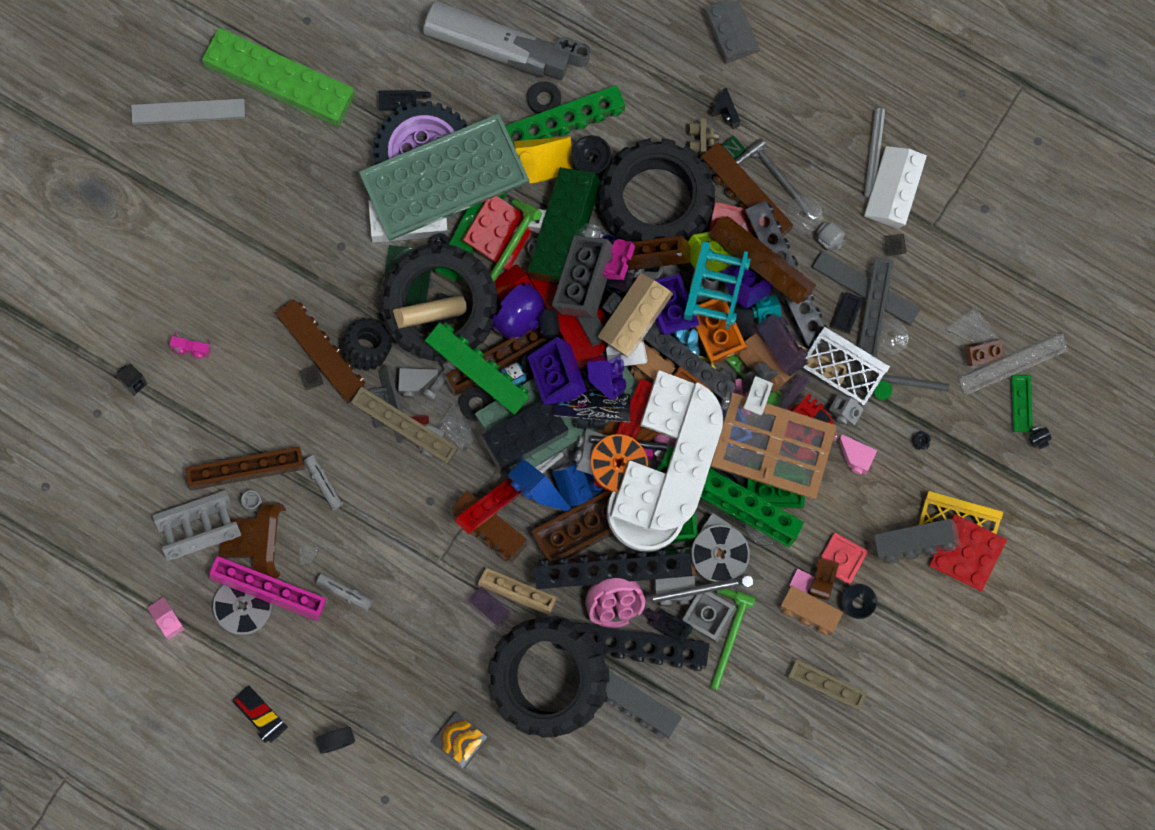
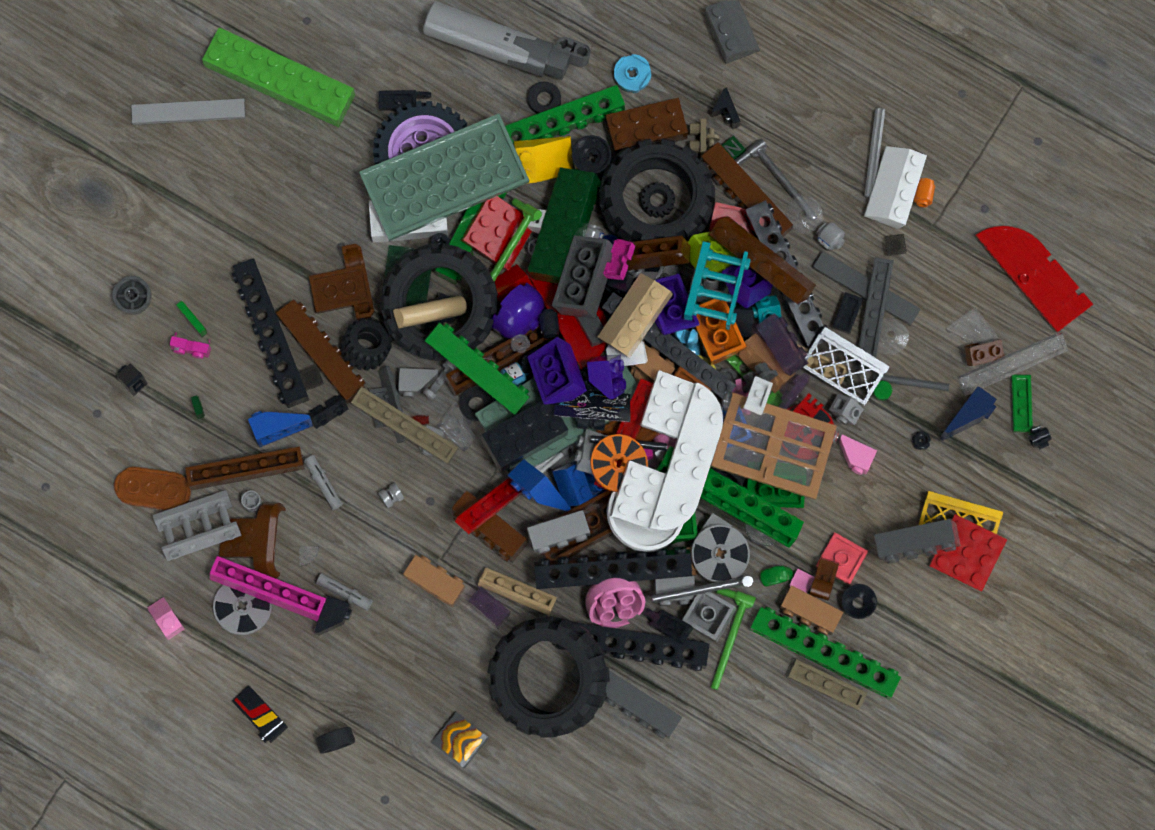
none -> dark grey cylinder [112,276,152,315]
none -> dark orange tile [114,467,191,511]
none -> green tile [176,301,207,337]
none -> dark green tile [191,395,205,419]
none -> black brick [231,258,309,408]
none -> blue slope [248,411,313,447]
none -> black hinge [307,395,349,429]
none -> reddish brown piece [309,244,374,320]
none -> black slope [314,596,353,636]
none -> light grey wheel [378,482,404,508]
none -> medium nougat brick [403,555,465,608]
none -> clear plate [511,334,530,353]
none -> light grey brick [527,510,590,554]
none -> reddish brown brick [605,97,688,156]
none -> medium azure plate [614,54,651,93]
none -> black tyre [641,182,675,218]
none -> green brick [750,607,901,700]
none -> green hair [760,566,793,587]
none -> orange brick [914,178,935,208]
none -> dark blue slope [940,386,997,441]
none -> red door [975,226,1094,333]

